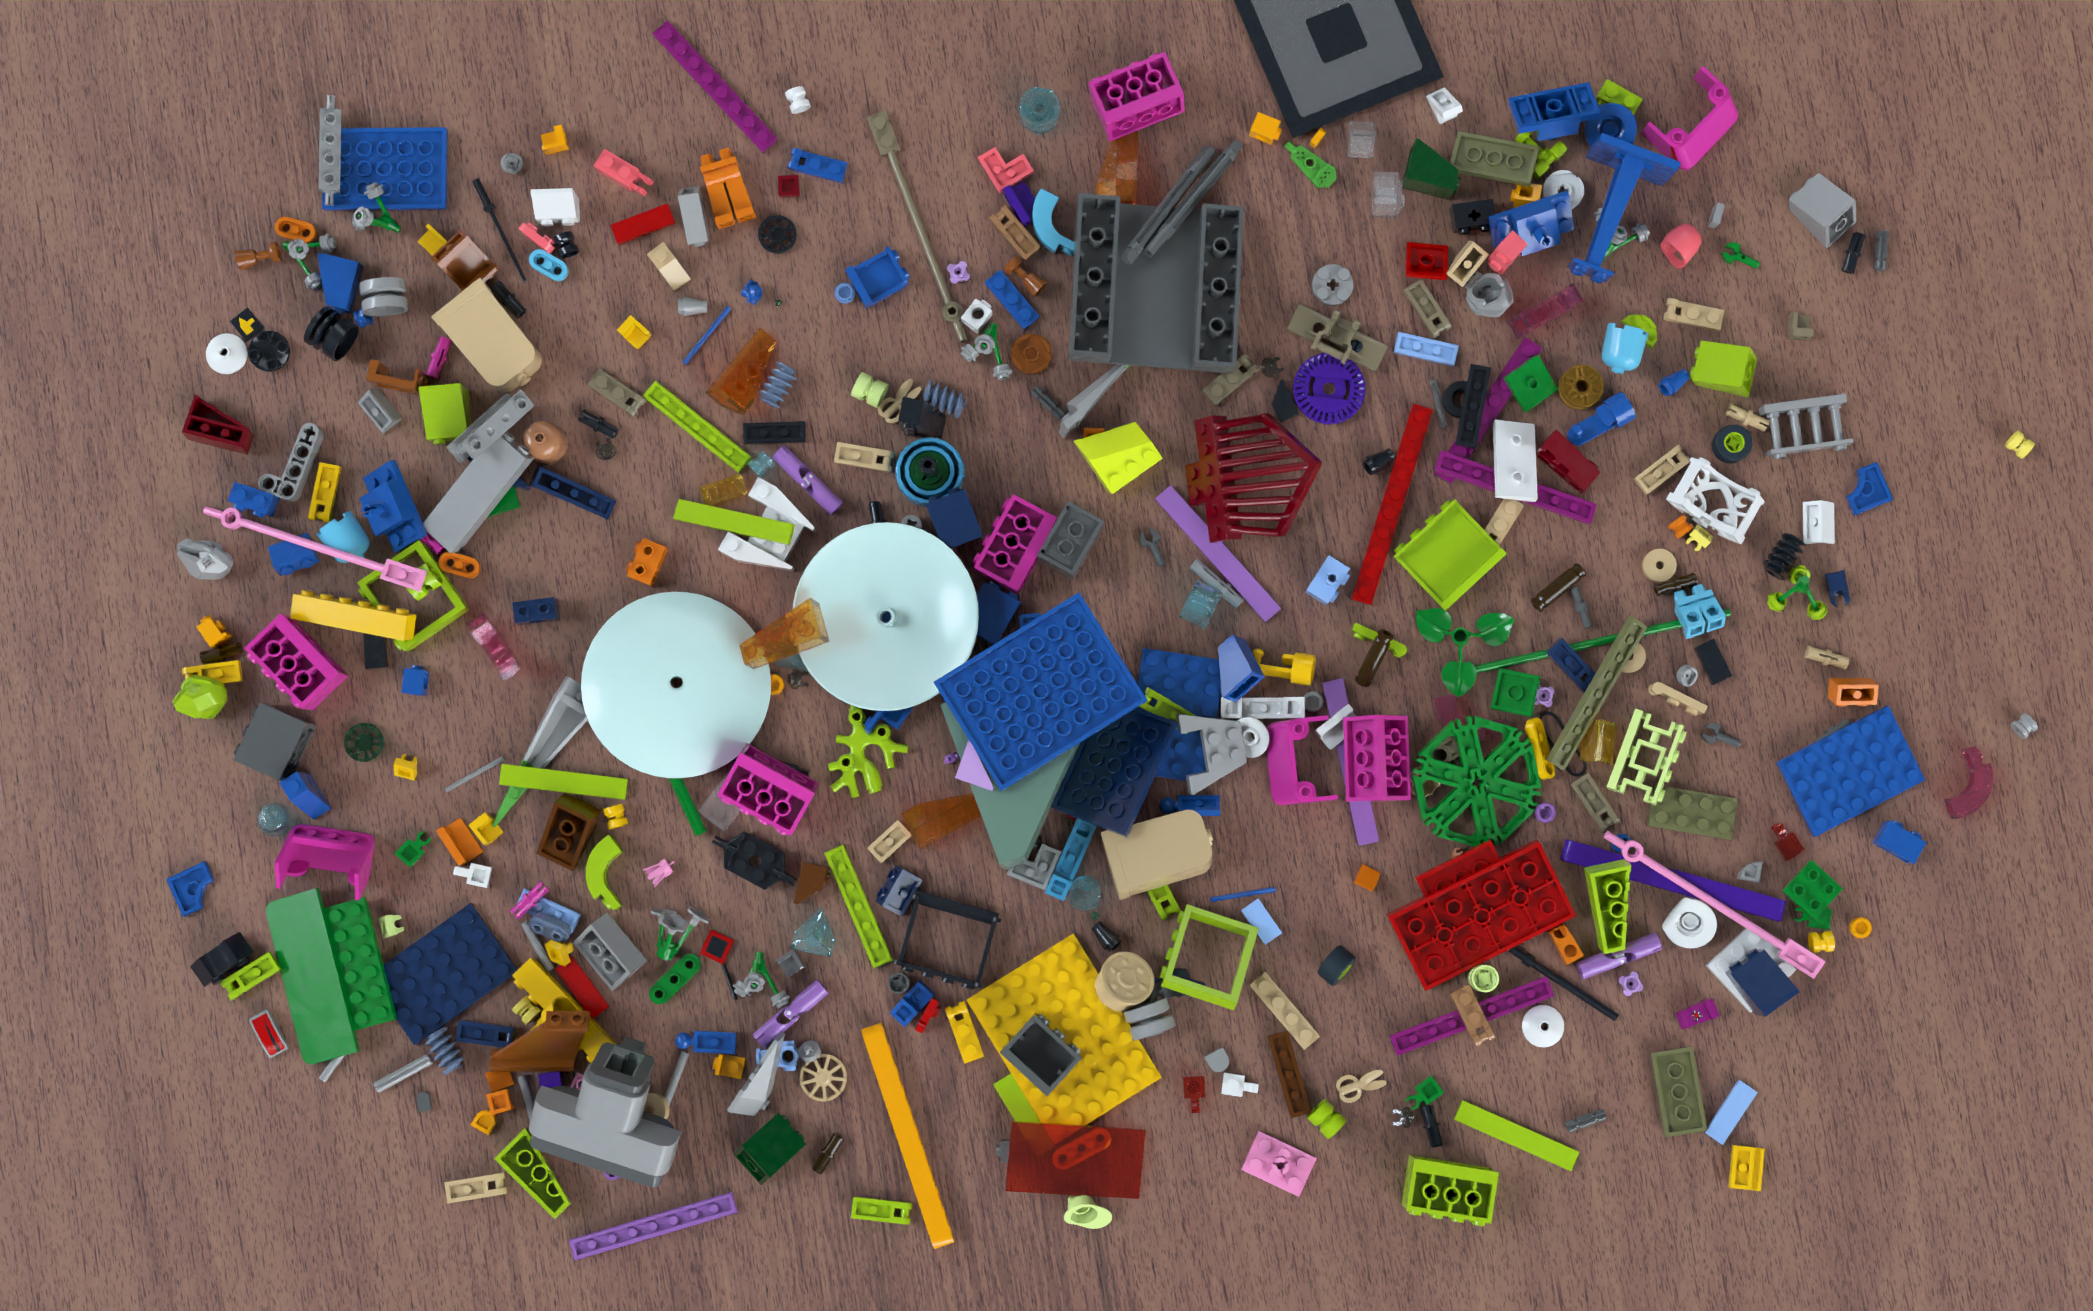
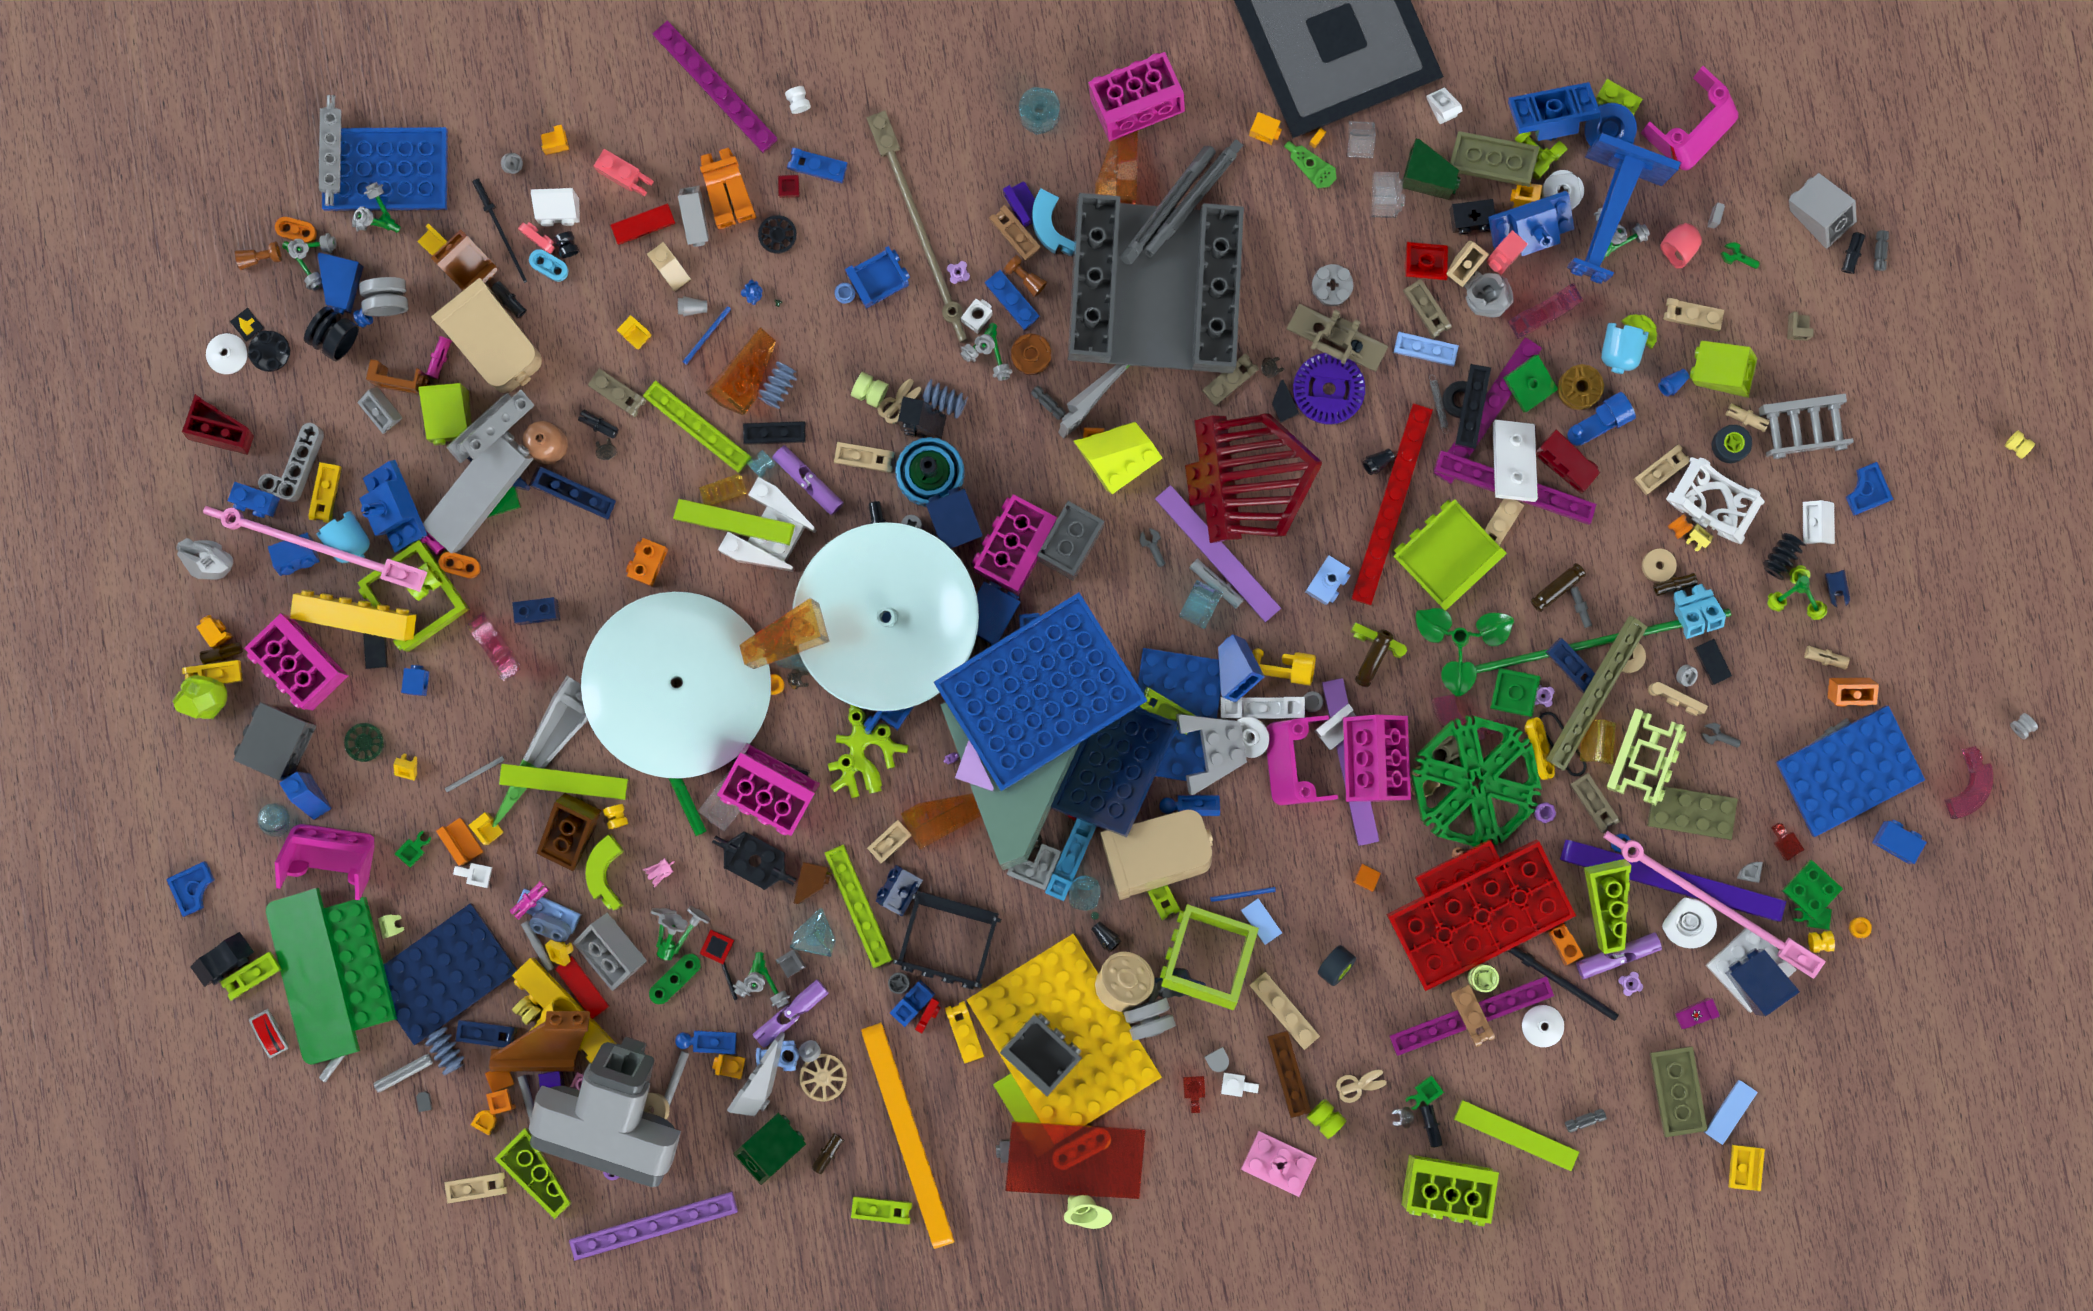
coral plate [978,147,1034,194] -> none

